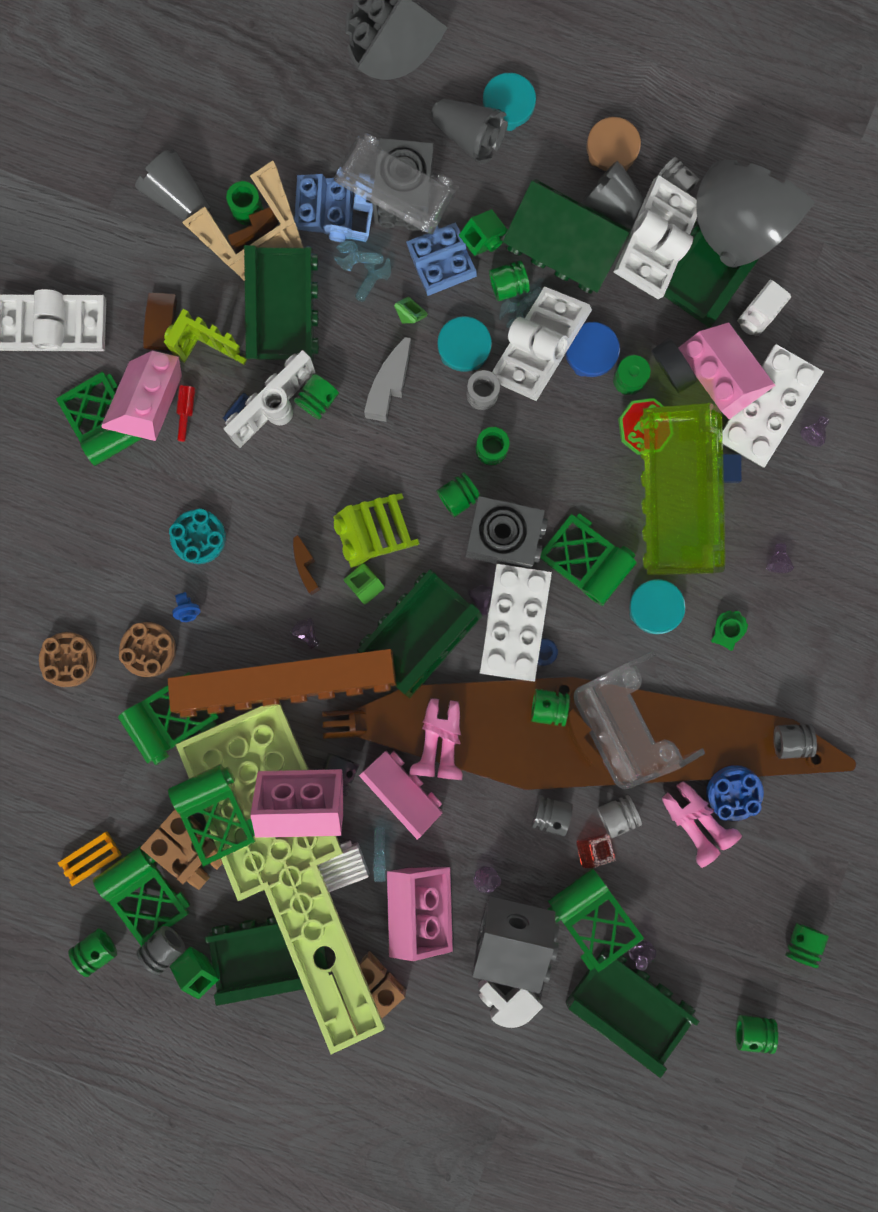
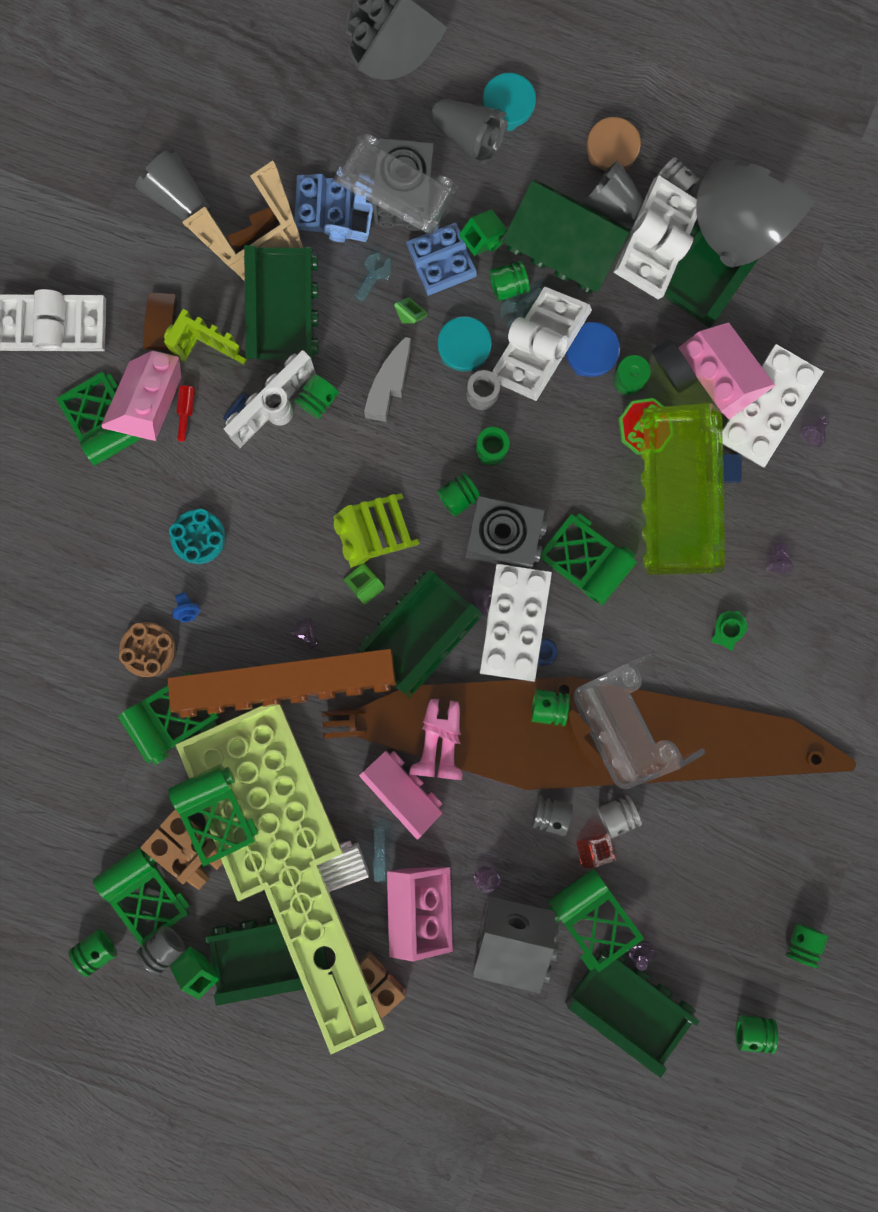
medium nougat tile [39,632,96,687] -> none
light orange tile [58,831,122,886] -> none
green piece [226,181,263,225] -> none
bright pink slope [250,769,343,838] -> none
reddish brown slope [293,535,321,595] -> none
black piece [322,753,359,796] -> none
clear light blue bar [334,241,384,271] -> none
white brick [478,980,543,1028] -> none
teal tile [629,579,685,634] -> none
bright pink piece [662,781,742,868] -> none
blue tile [706,765,764,821] -> none
white brick [737,280,791,336] -> none
dark grey piece [774,724,817,759] -> none

